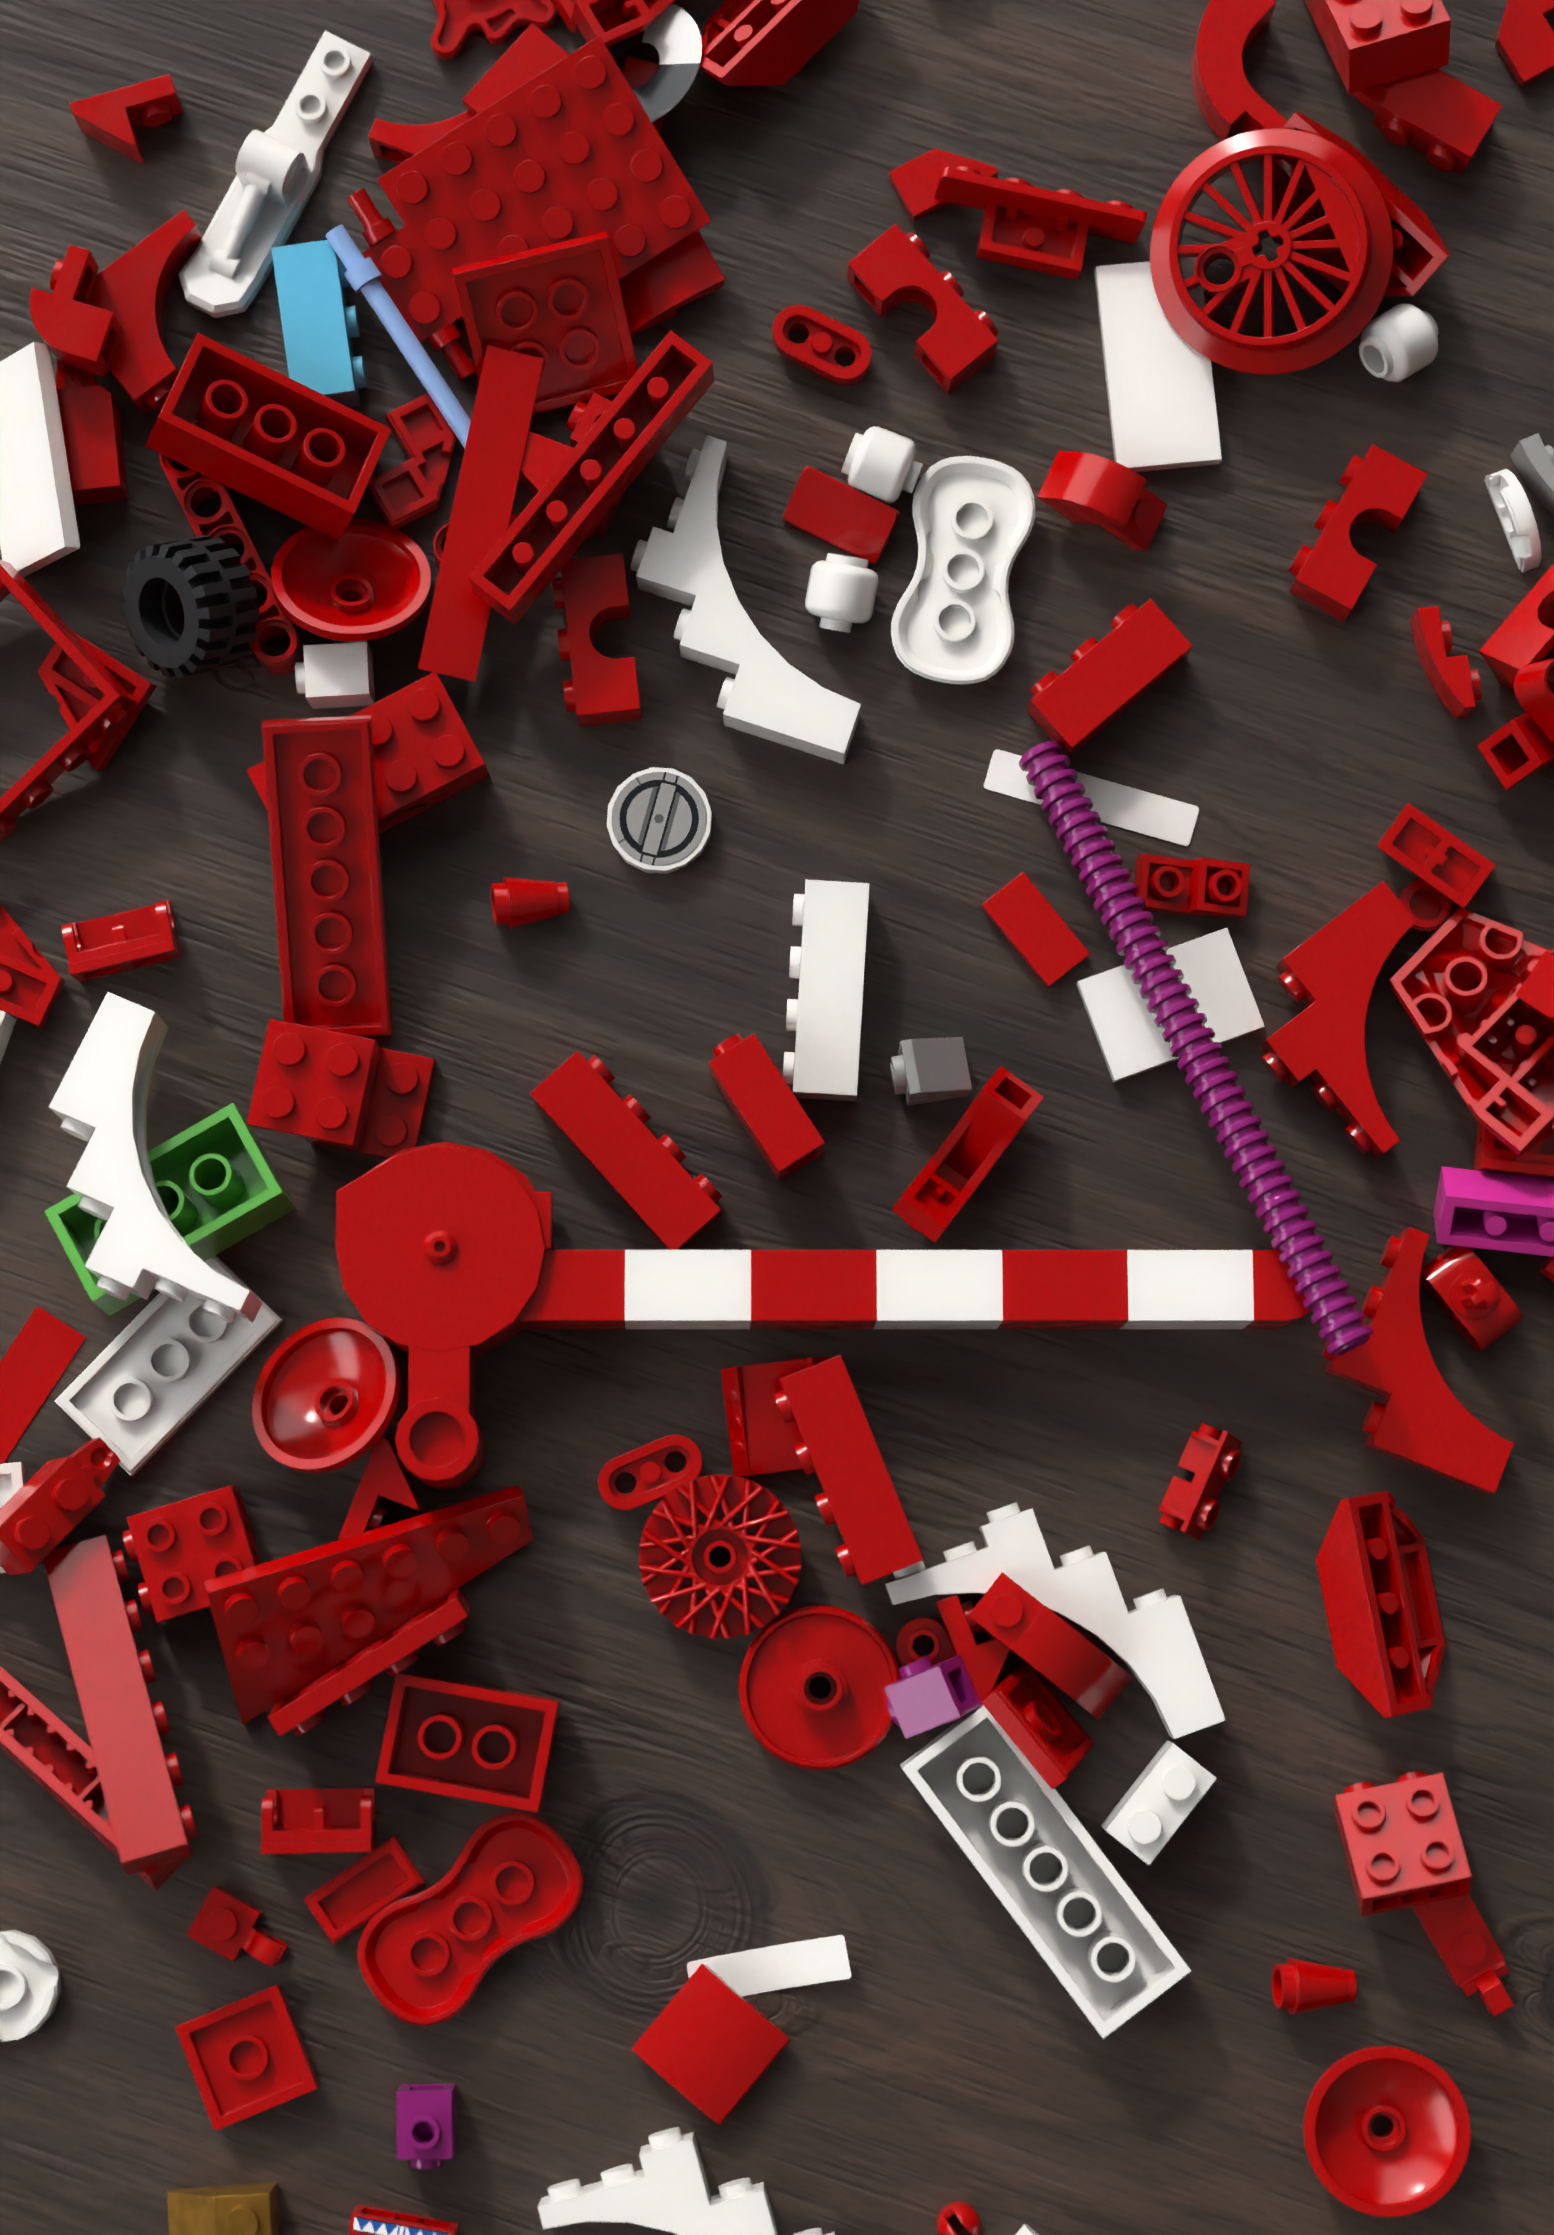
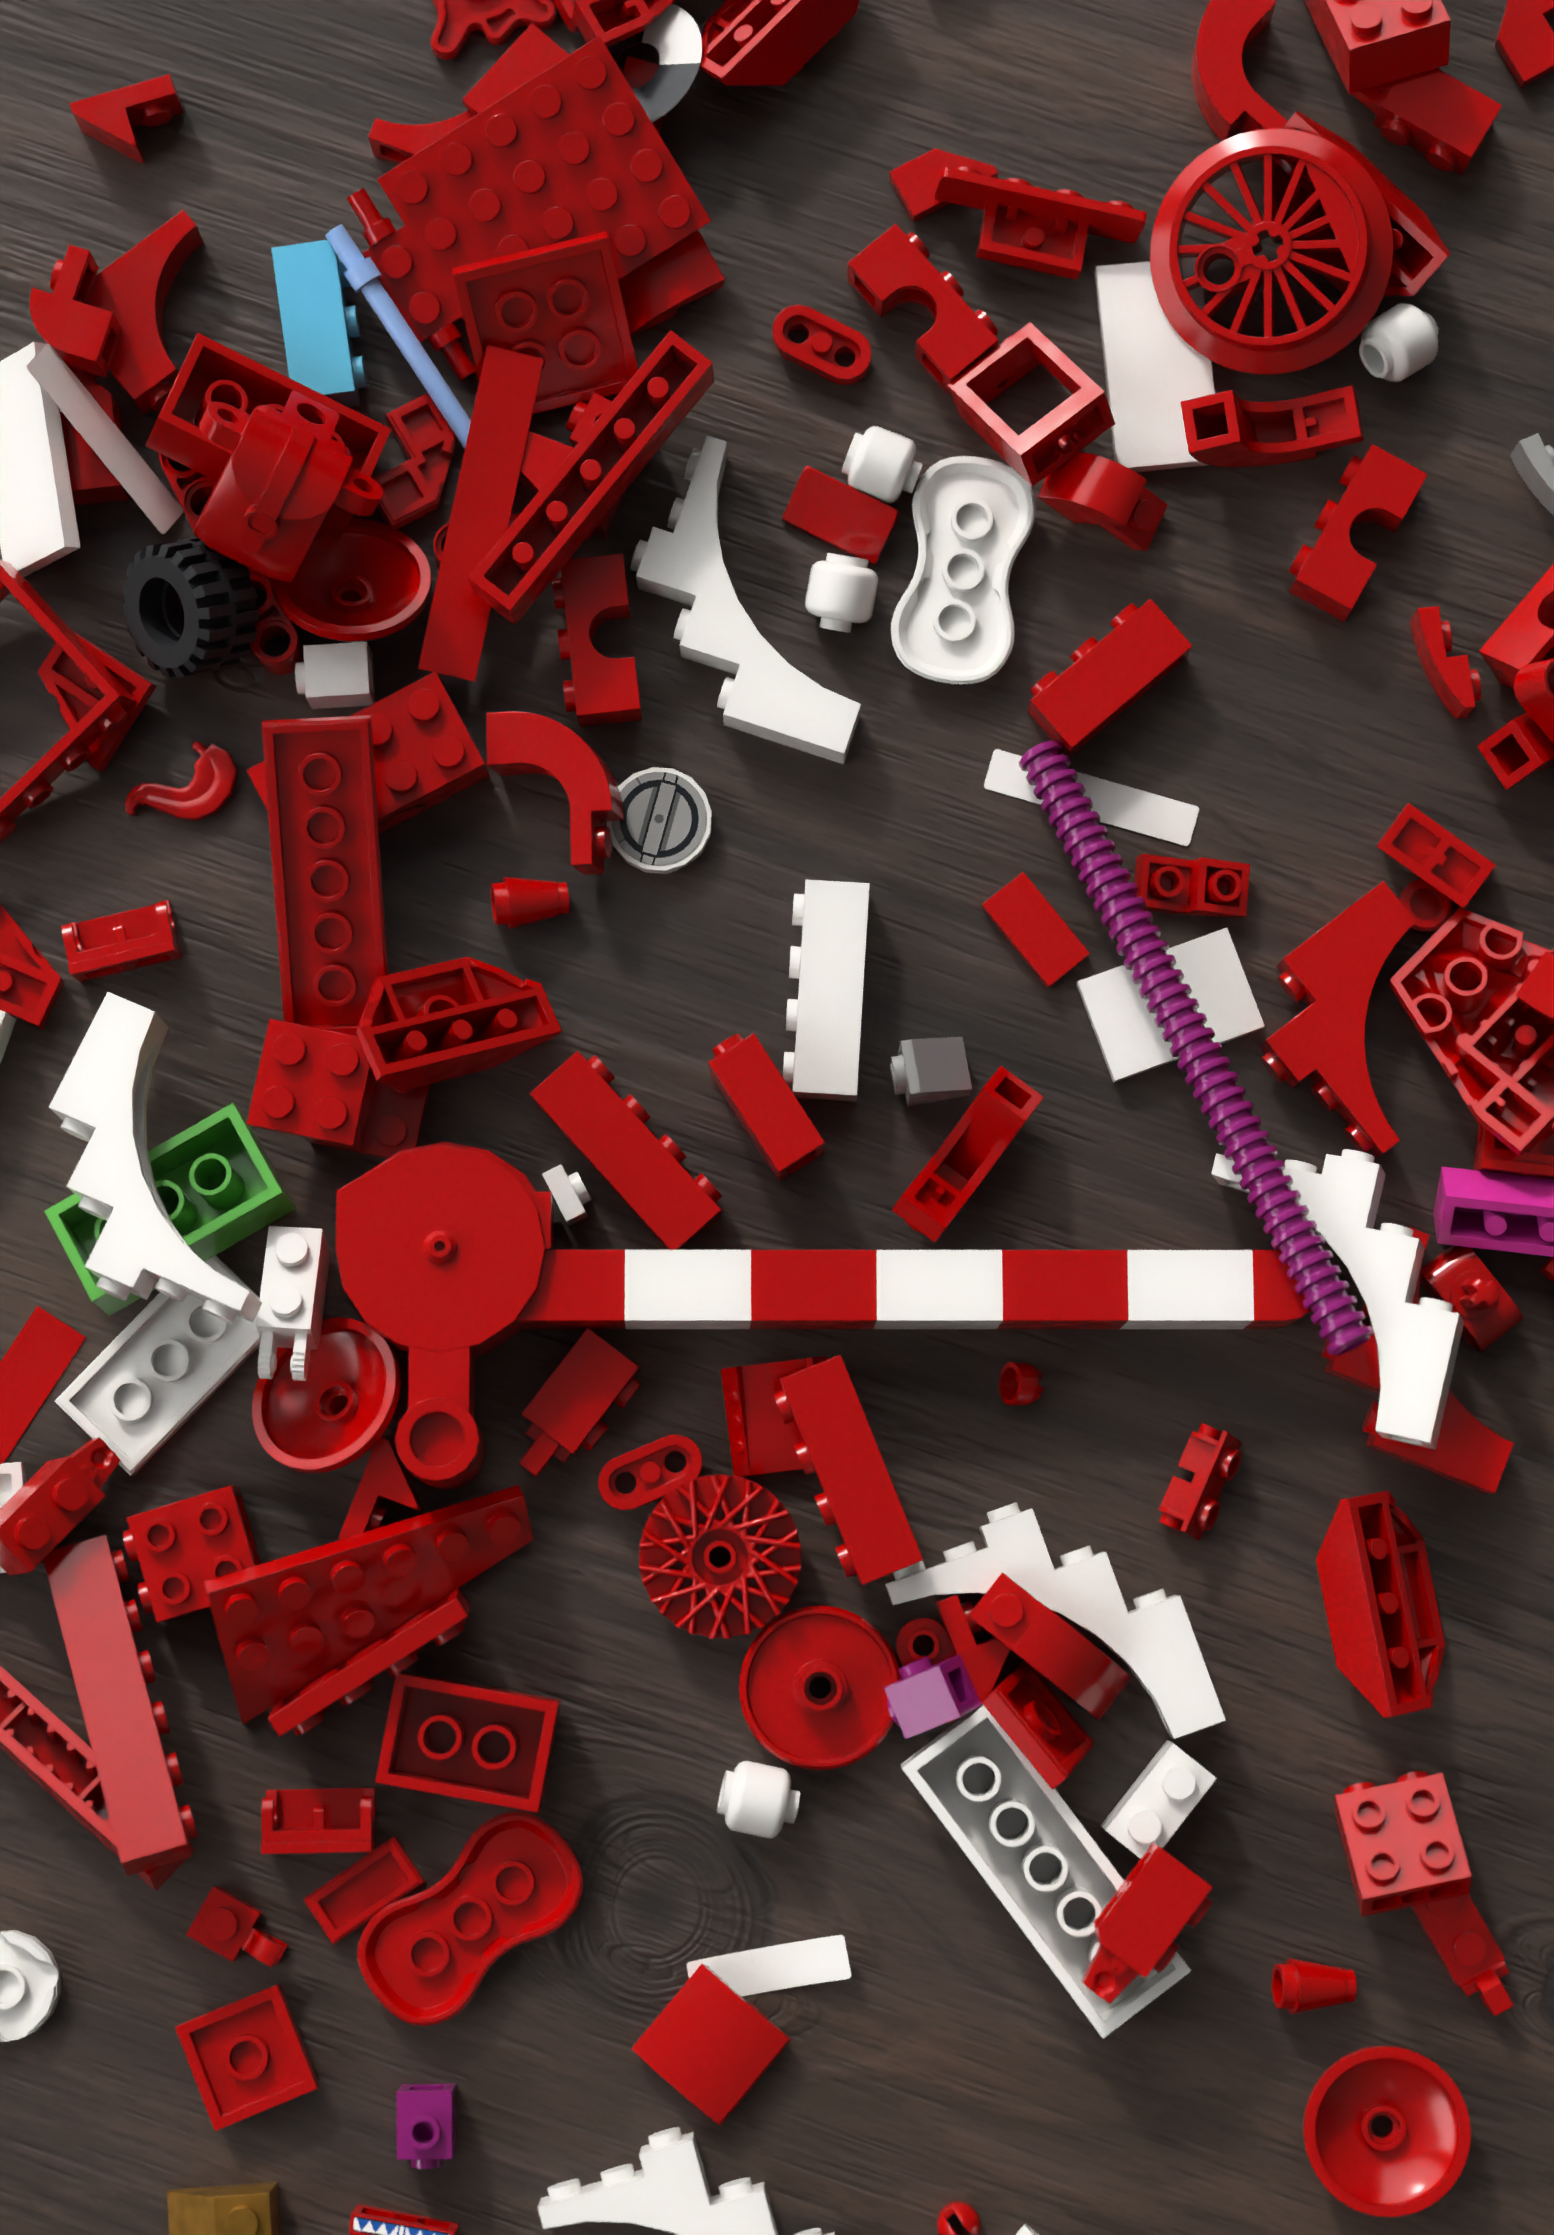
white piece [179,31,373,318] -> none
white tile [1484,469,1541,572] -> none
none -> white sticker [26,344,184,534]
none -> red piece [125,741,238,821]
none -> red piece [193,391,383,582]
none -> white hinge [256,1226,330,1381]
none -> red wedge [356,956,562,1091]
none -> red arch [486,711,624,875]
none -> red hinge [519,1328,642,1477]
none -> white plate [542,1164,592,1226]
none -> white head [717,1761,800,1838]
none -> red window [948,322,1115,487]
none -> red hinge [999,1362,1044,1406]
none -> red hinge [1082,1842,1212,2003]
none -> red arch [1180,385,1365,467]
none -> white arch [1211,1149,1464,1449]

